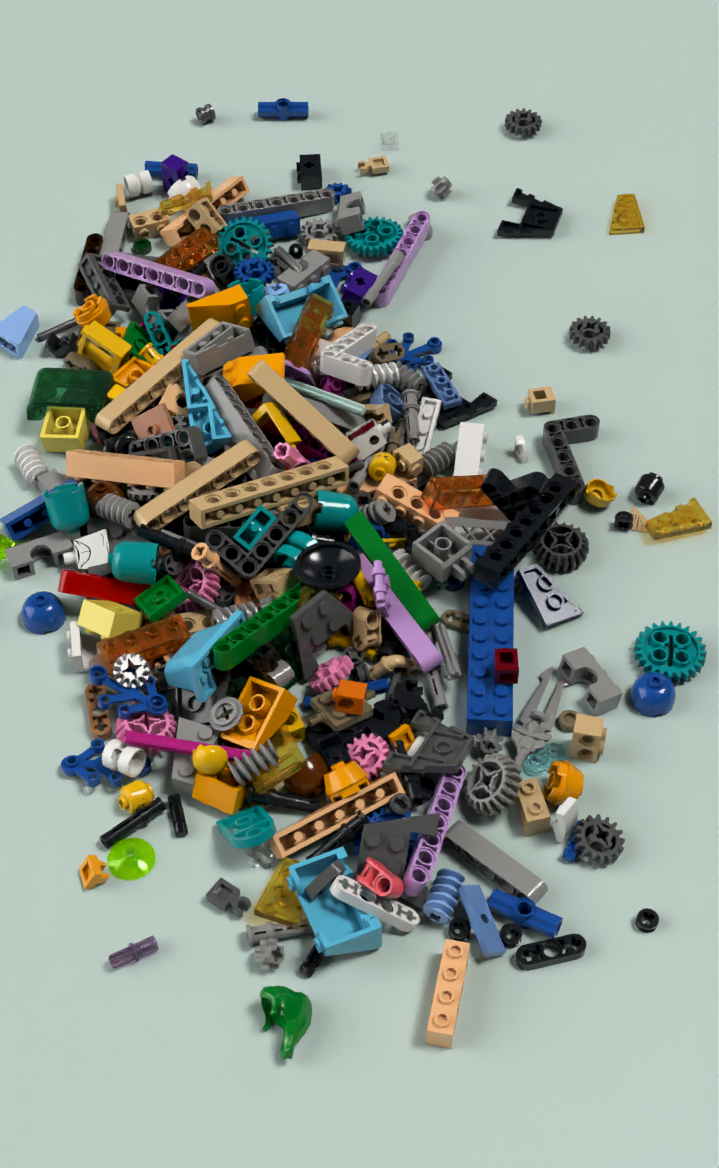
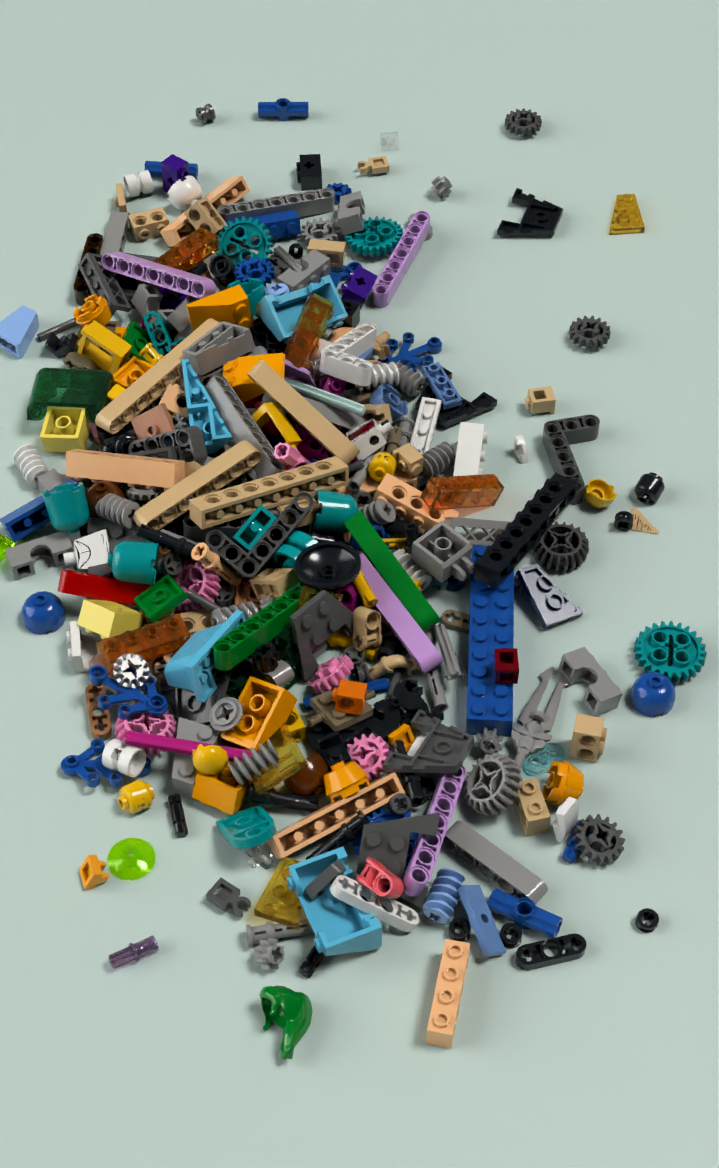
black pin [99,797,166,849] -> none
dark green tile [133,239,152,255] -> none
clear yellow wing [160,181,213,216] -> none
light grey piece [361,251,405,307] -> none
dark tan beam [369,343,405,365] -> none
lavender plate [372,560,392,617] -> none
light grey pin [401,389,420,445] -> none
black beam [480,468,548,522] -> none
dark tan tile [558,710,579,733] -> none
clear yellow wing [645,497,712,540] -> none

